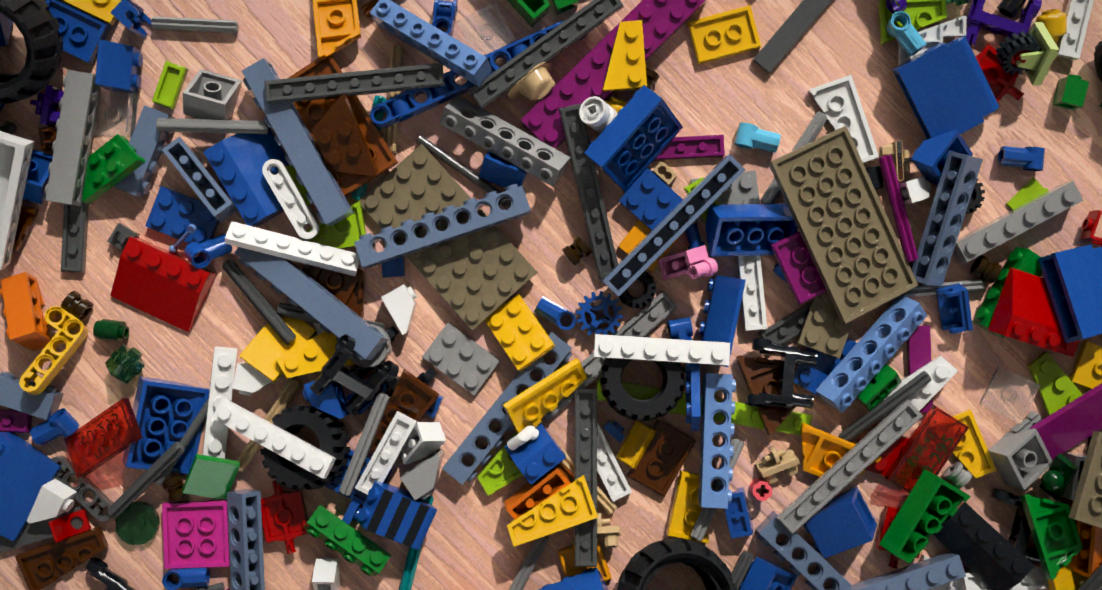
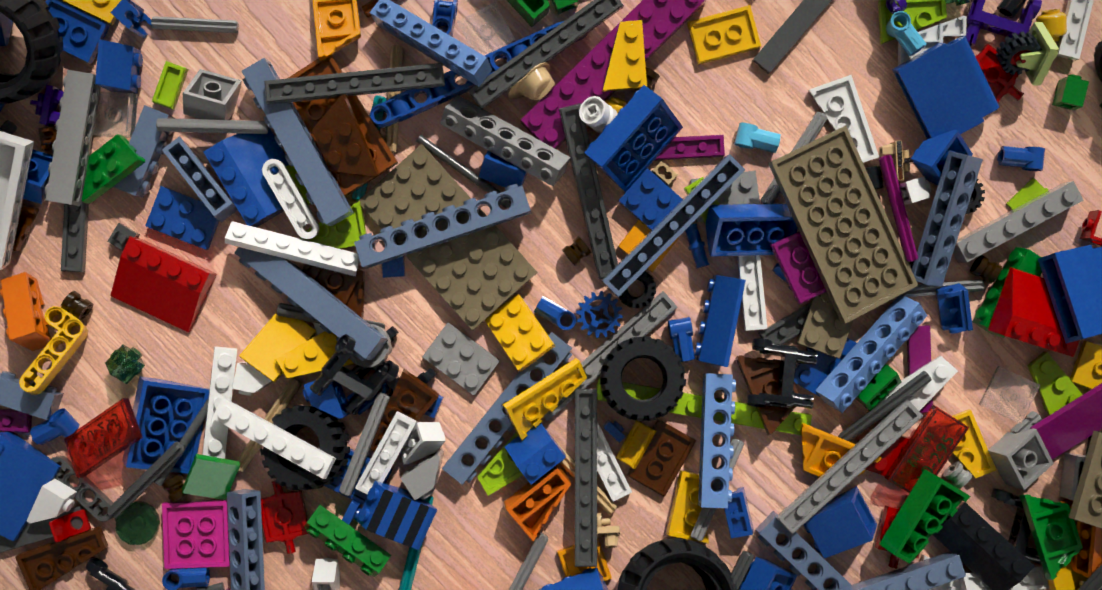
dark green brick [93,319,129,343] -> none
medium blue hinge [169,224,197,254] -> none
blue piece [184,234,232,269] -> none
dark grey axle [222,259,296,345] -> none
white slope [381,284,417,335] -> none
white arm [507,426,539,450] -> none
yellow wing [507,475,598,547] -> none
white plate [594,334,730,366] -> none
bright pink hinge [658,245,718,280] -> none
blue plate [685,363,701,431] -> none
coral bush [749,478,772,501] -> none
tan hips [755,446,800,484] -> none
dark green tile [1039,454,1079,501] -> none

